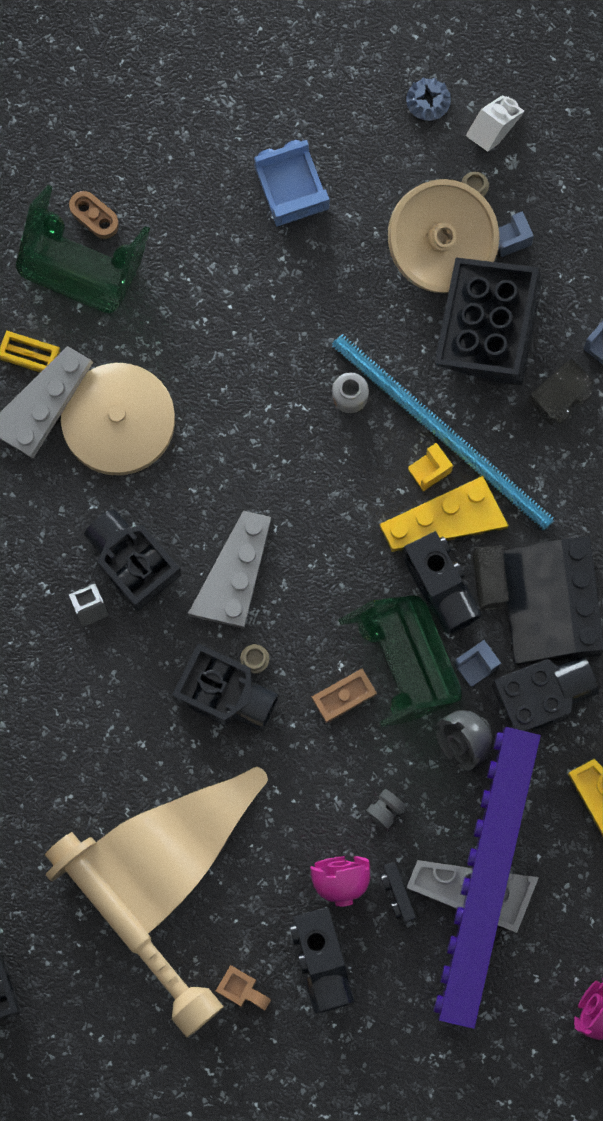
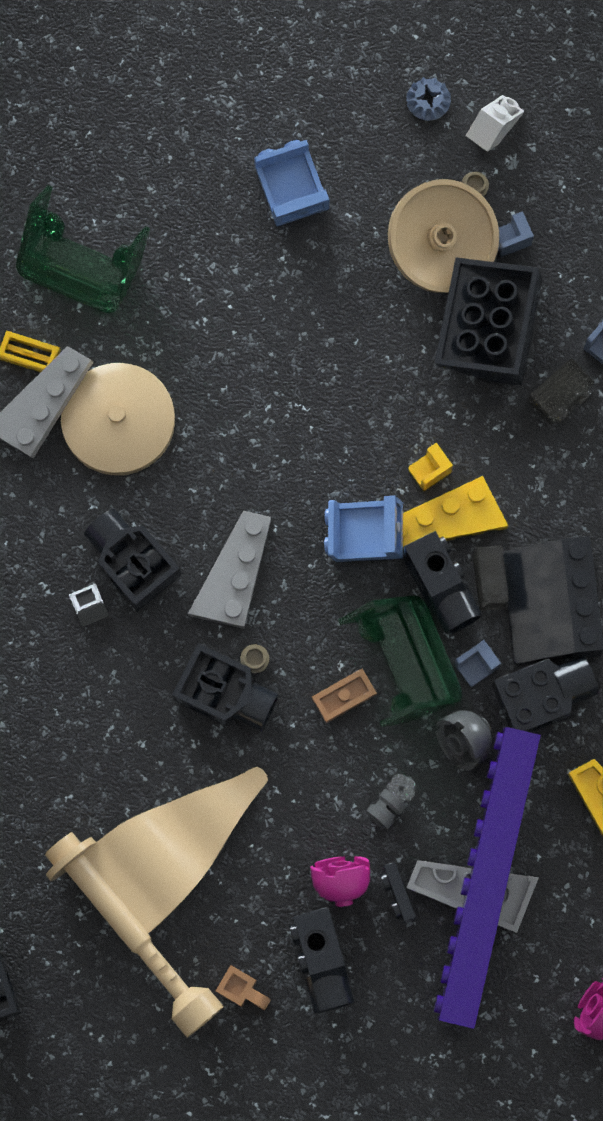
medium nougat plate [69,191,119,239] -> none
medium azure axle [332,334,554,530] -> none
light grey head [332,372,369,413] -> none
none -> medium blue panel [324,495,403,562]
none -> clear plate [387,774,415,802]

